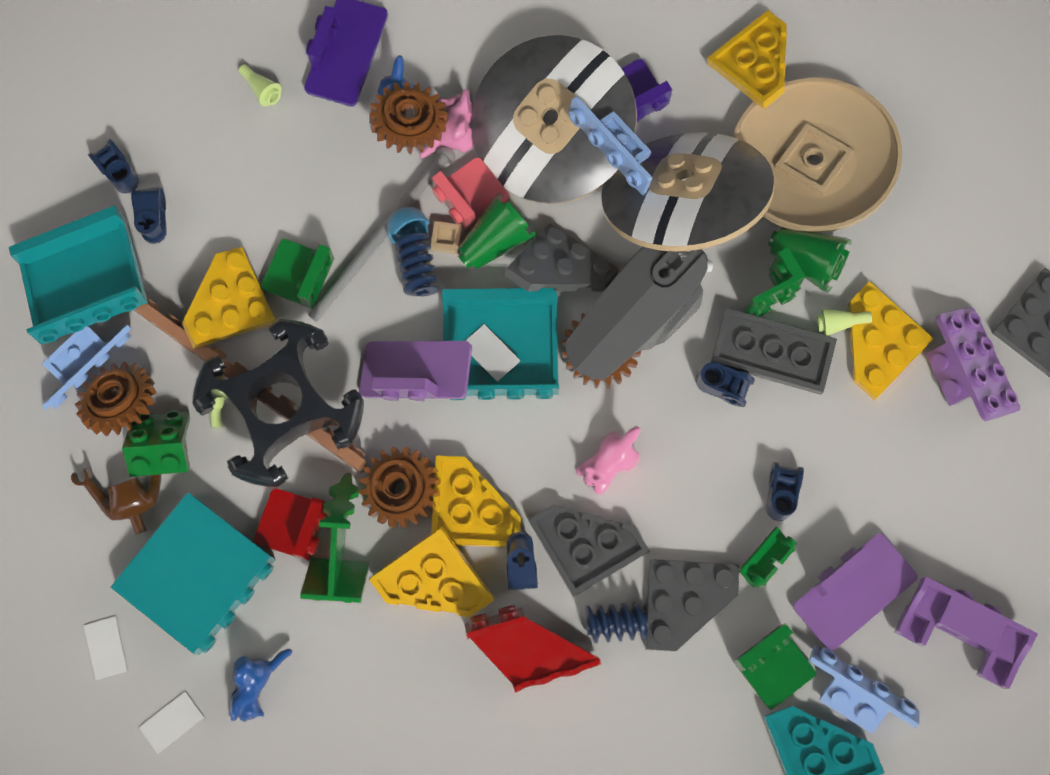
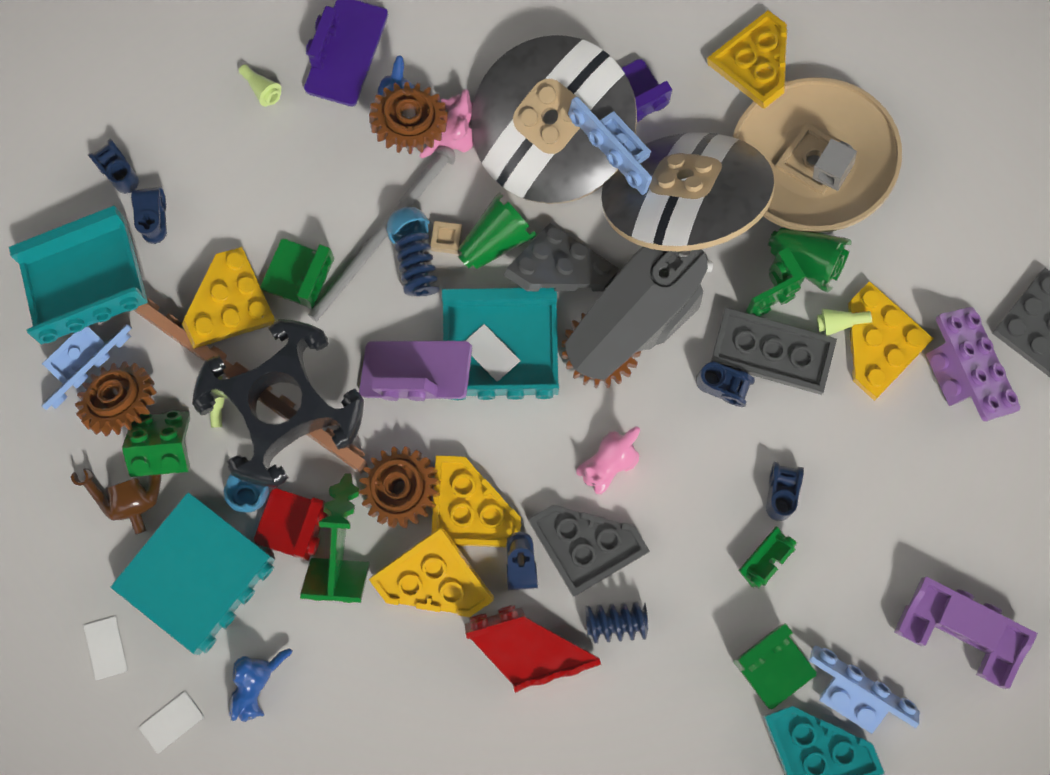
coral bracket [432,158,510,231] -> none
dark grey plate [645,559,739,652] -> none
medium lavender bracket [793,534,918,651] -> none
none -> dark azure hair [223,474,269,512]
none -> light grey brick [813,139,857,191]

